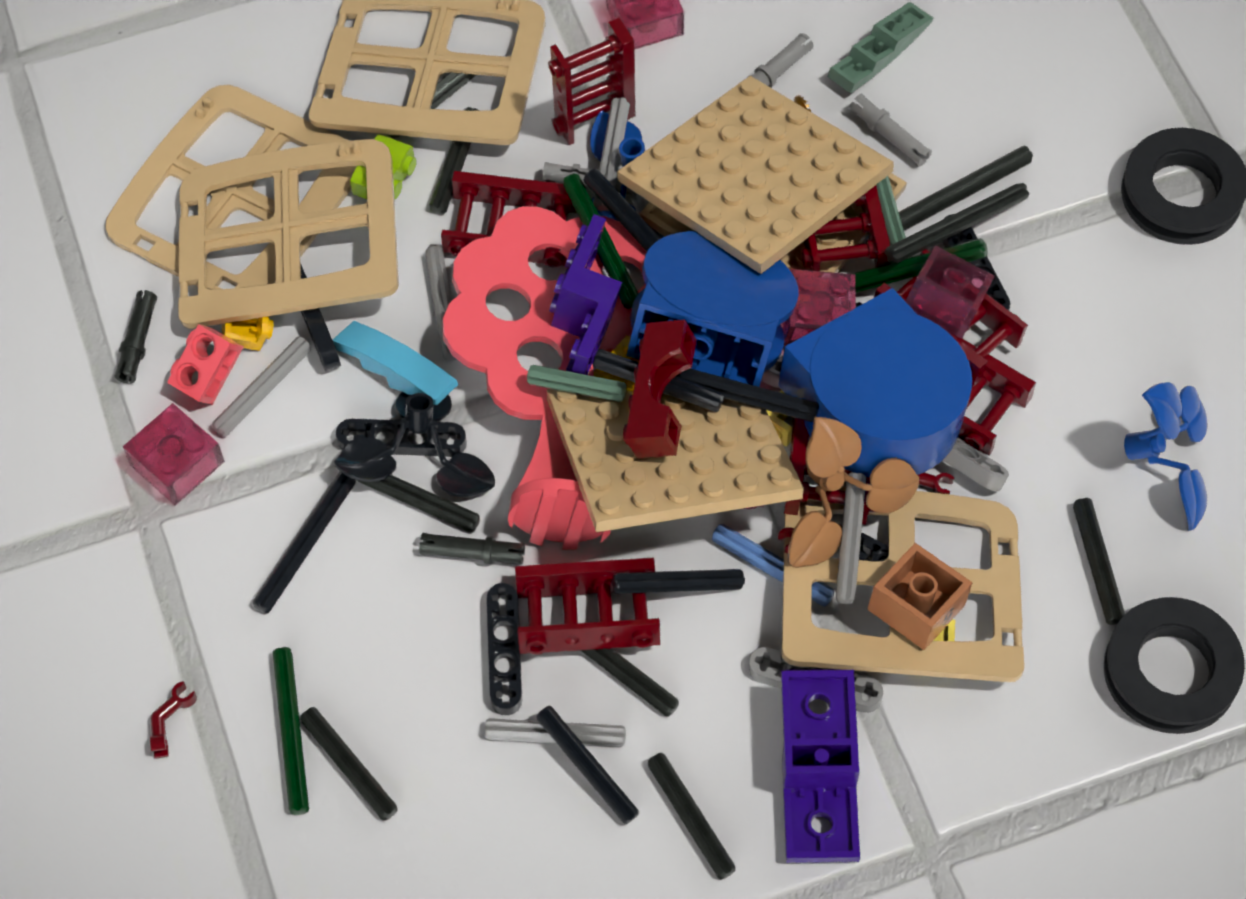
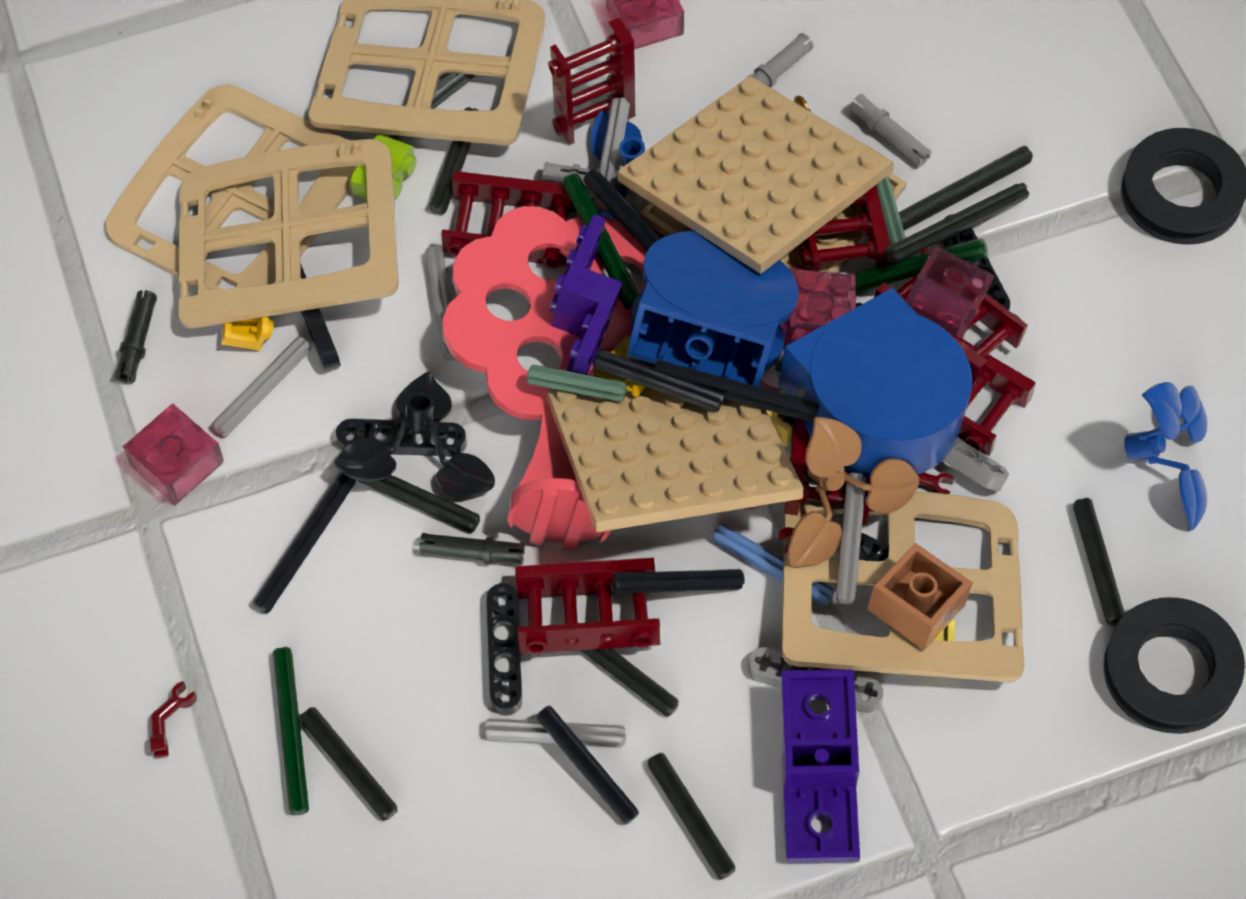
coral brick [167,324,244,405] -> none
medium azure slope [333,321,458,405] -> none
dark red arch [623,320,697,458] -> none
sand green slope [827,2,933,93] -> none

